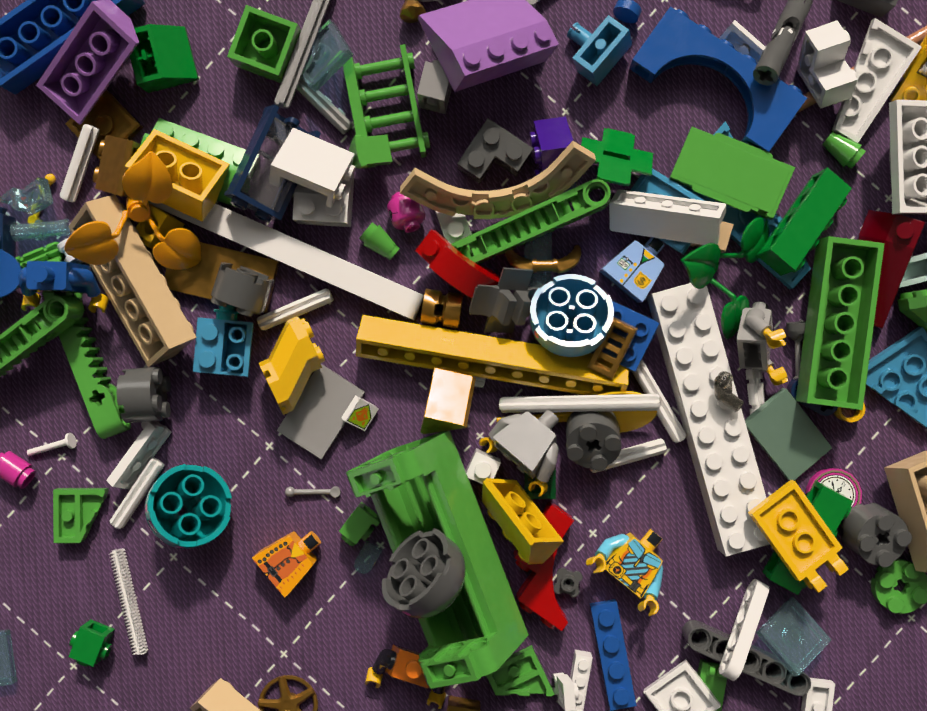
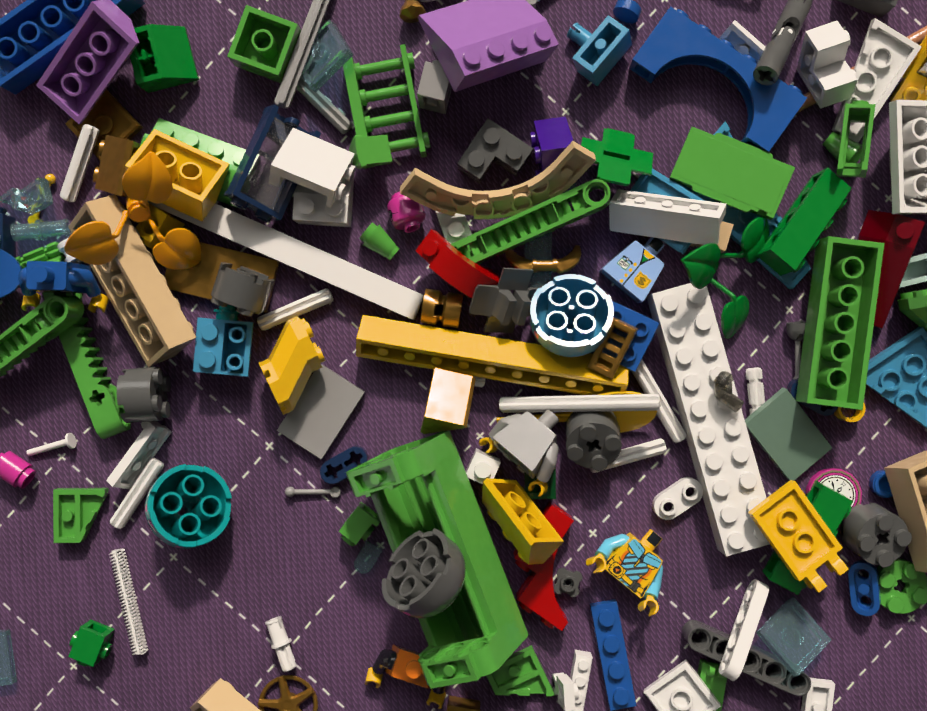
torso [252,531,321,598] -> none
tile [341,395,379,431] -> none
light grey torso [737,302,788,385] -> none
none -> white axle [265,616,296,672]
none -> dark blue beam [320,445,368,484]
none -> white plate [652,477,703,520]
none -> bright green window [837,100,876,178]
none -> blue plate [848,560,881,616]
none -> blue tile [869,470,892,498]

